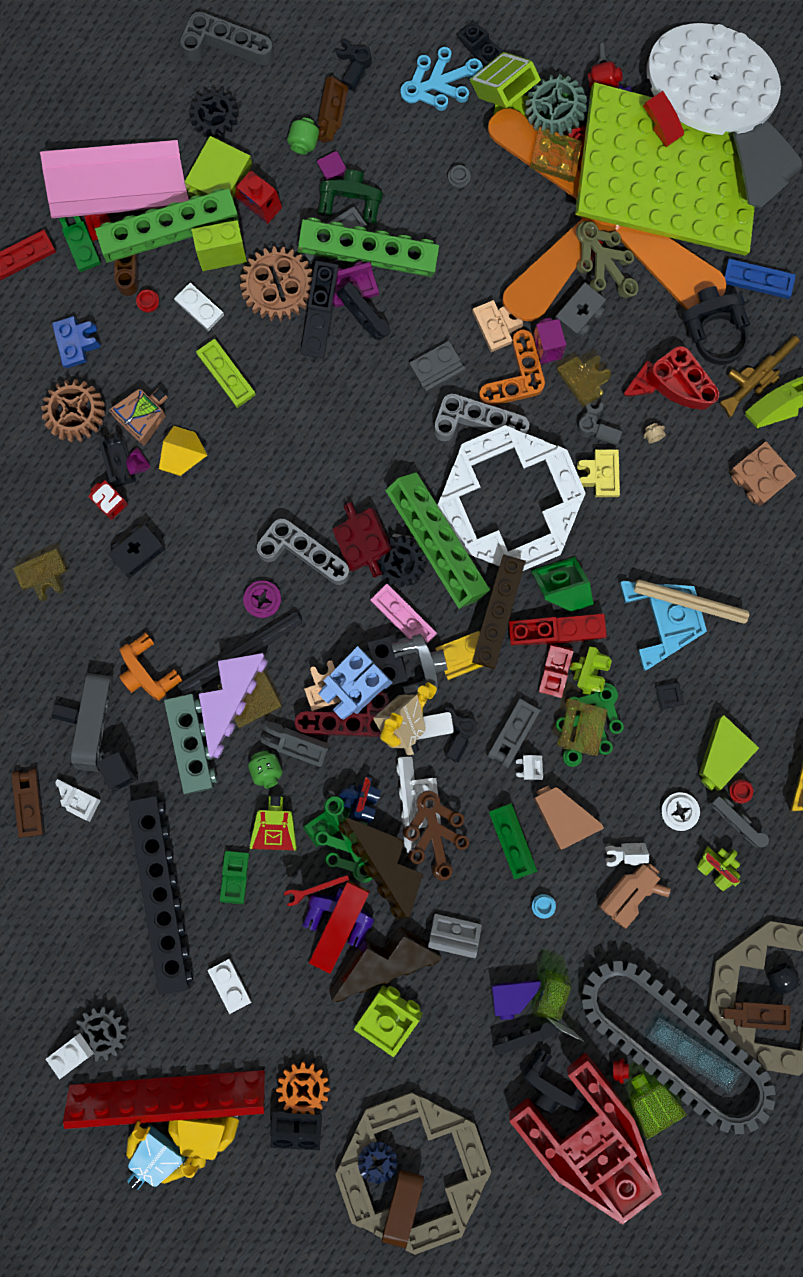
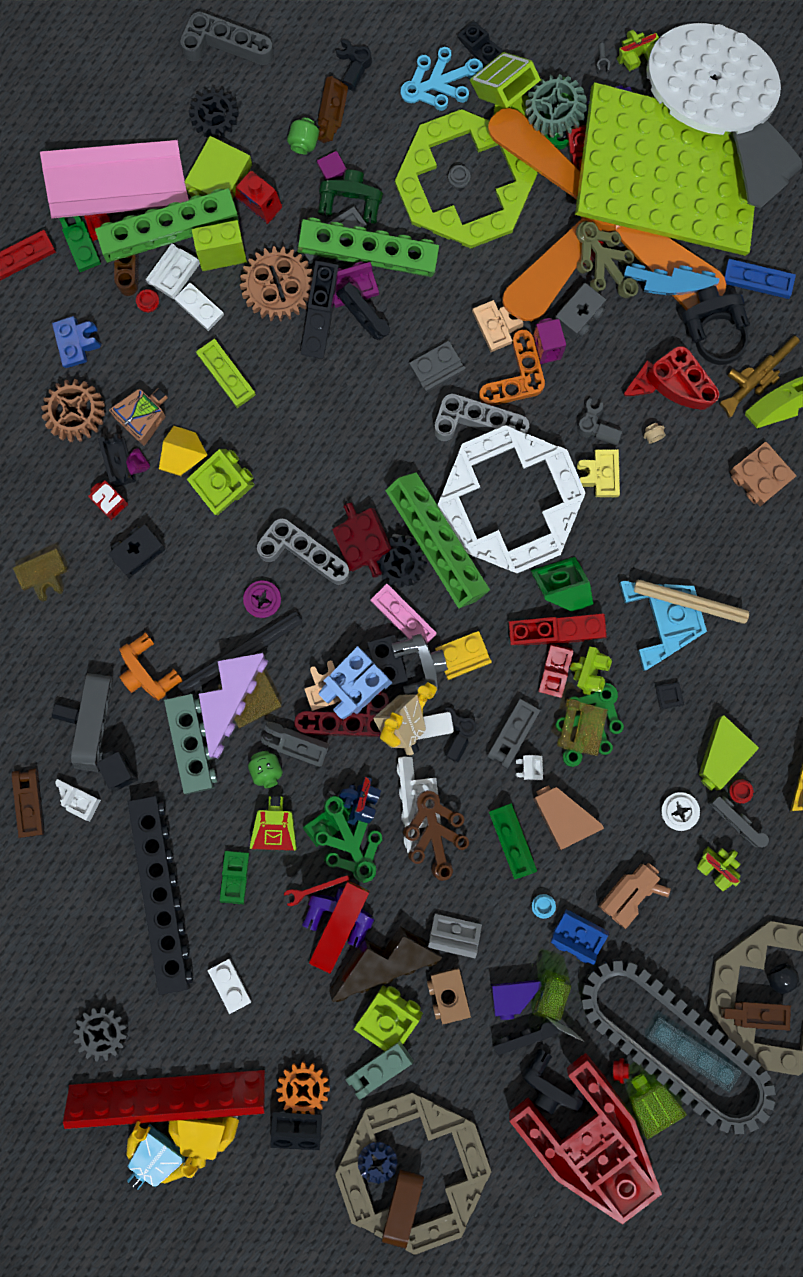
white plate [46,1033,94,1079] -> none
dark brown slope [338,818,423,919] -> none
dark brown slope [472,554,526,669] -> none
clear yellow plate [529,127,582,182] -> none
clear yellow plate [557,356,611,407] -> none
red head [588,61,623,89] -> none
white plate [605,843,649,866] -> none
red slope [643,91,684,148] -> none
none -> white plate [146,244,200,299]
none -> lime plate [187,449,255,515]
none -> sand green plate [345,1041,414,1100]
none -> lime plate [395,109,538,249]
none -> medium nougat brick [427,967,471,1025]
none -> blue bracket [551,909,609,965]
none -> lime hips [617,30,659,71]
none -> dark azure slope [624,263,720,295]

